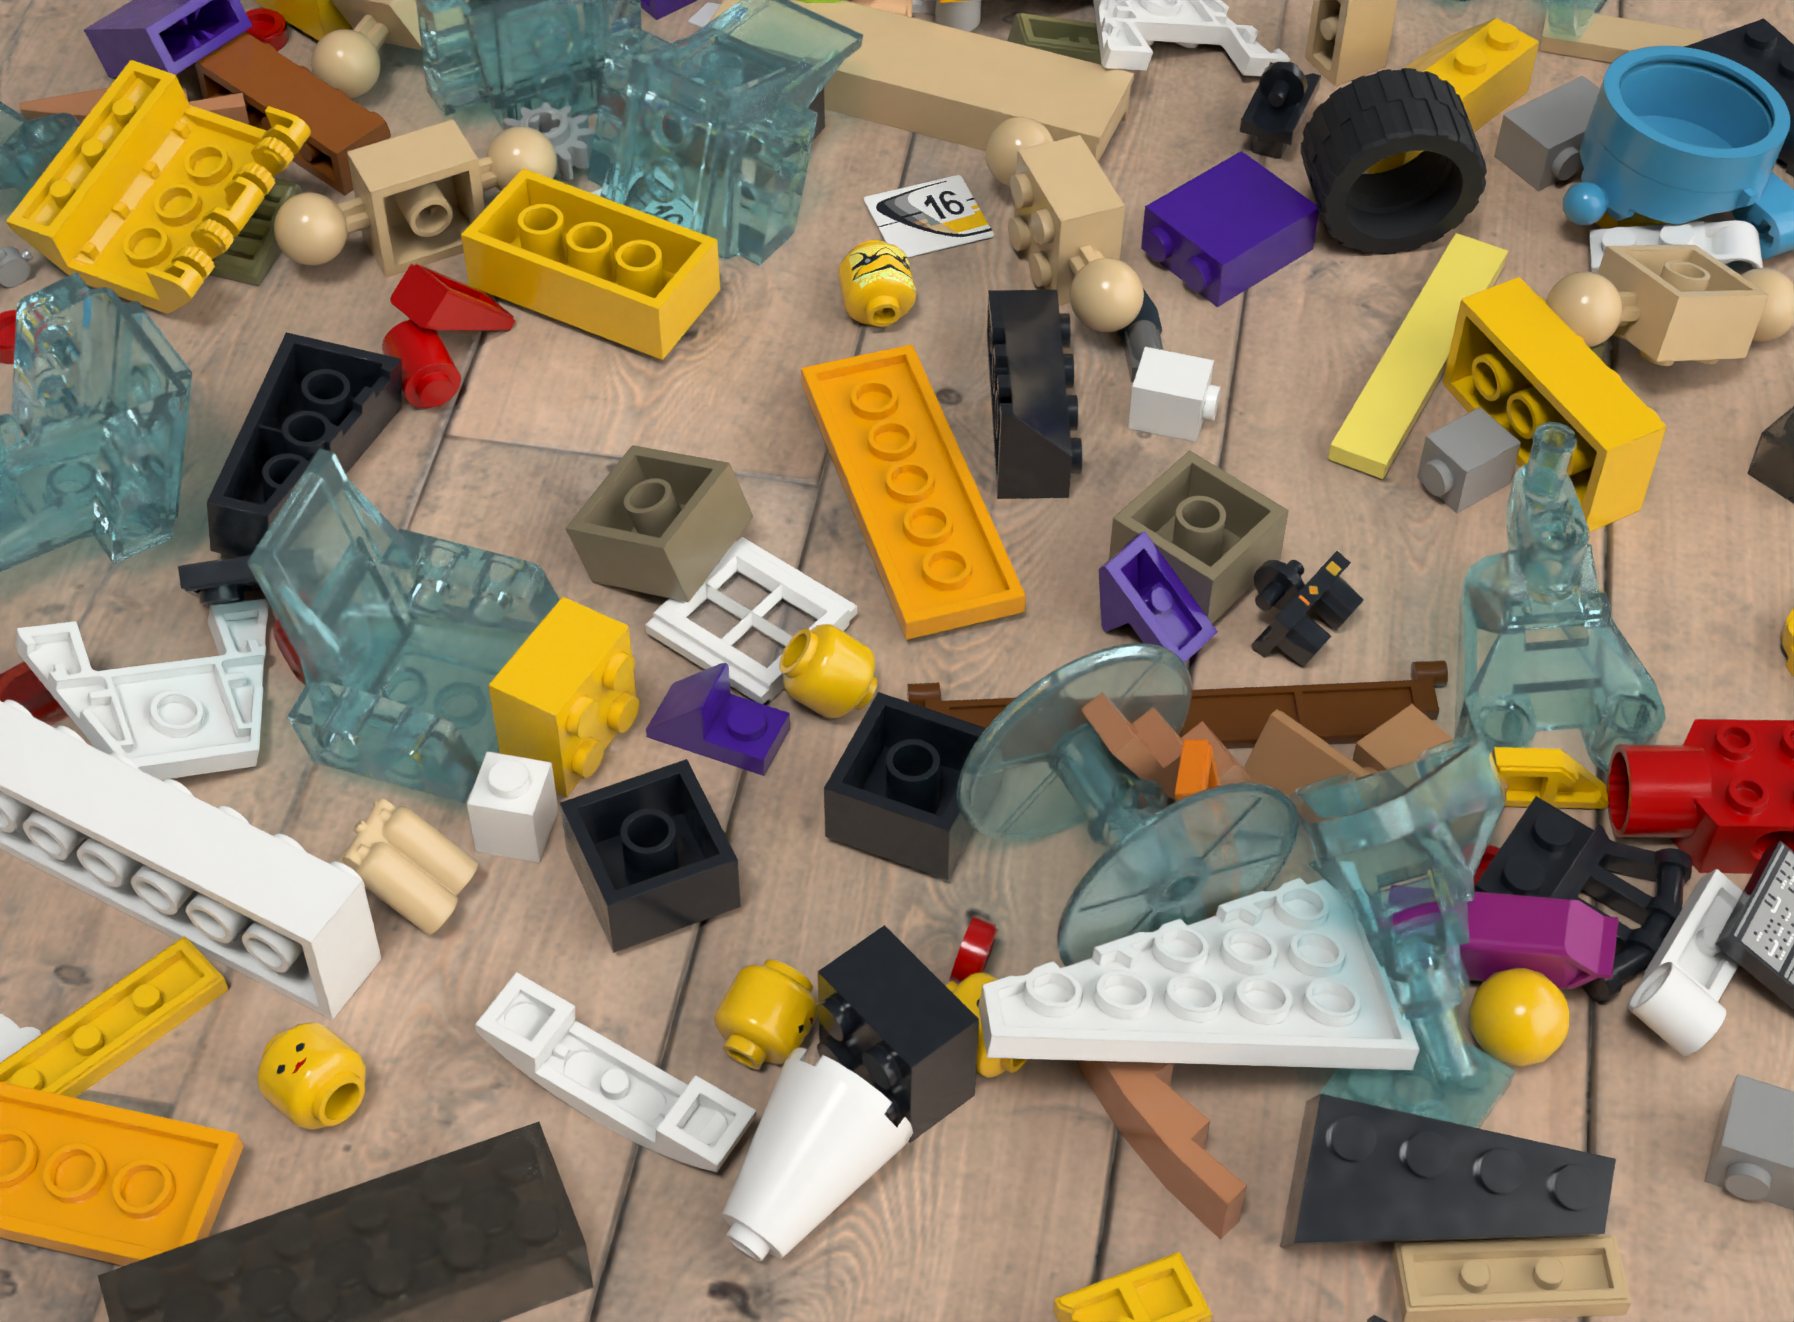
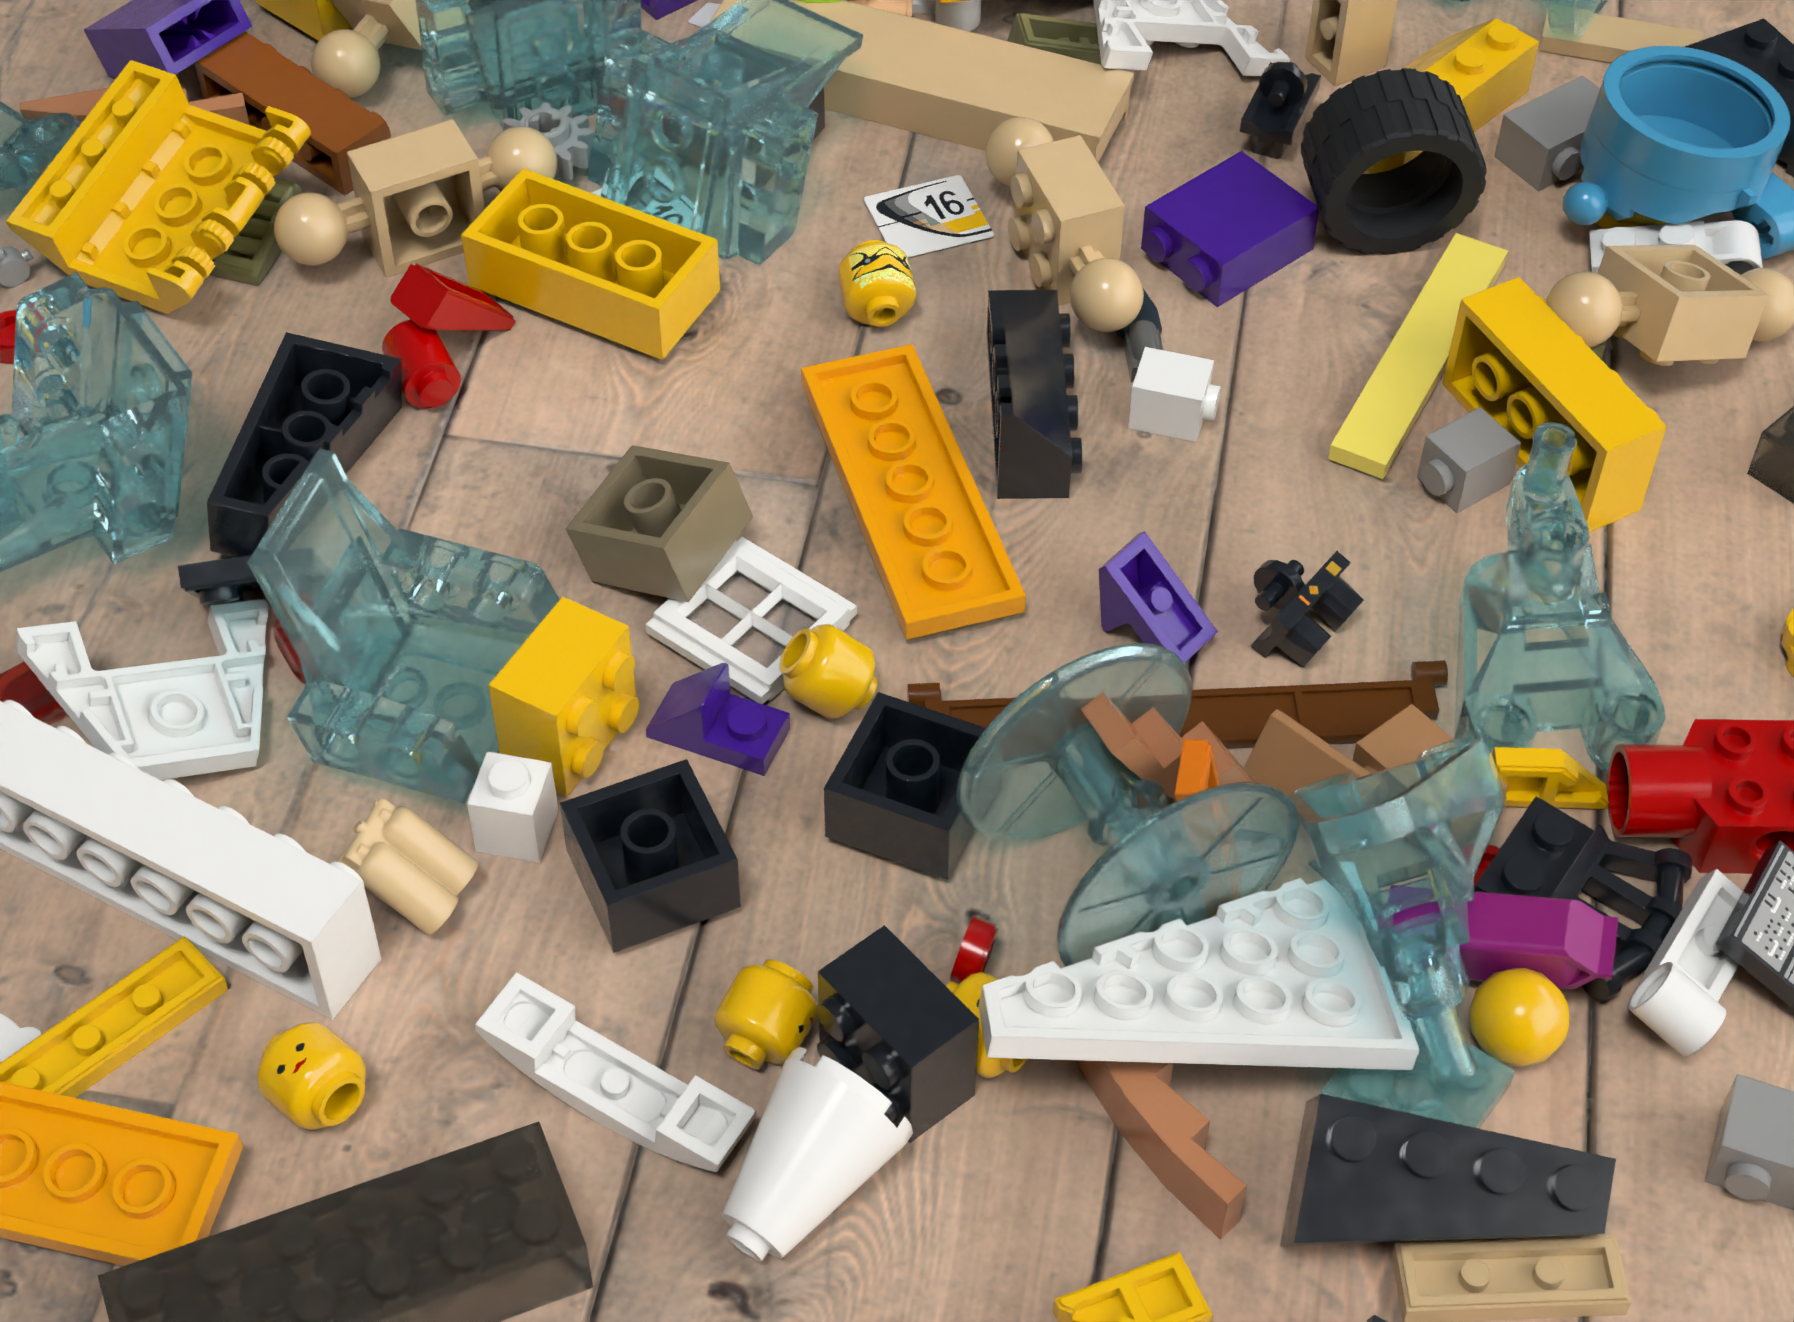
red tile [245,8,288,51] -> none
dark tan brick [1109,450,1289,624] -> none

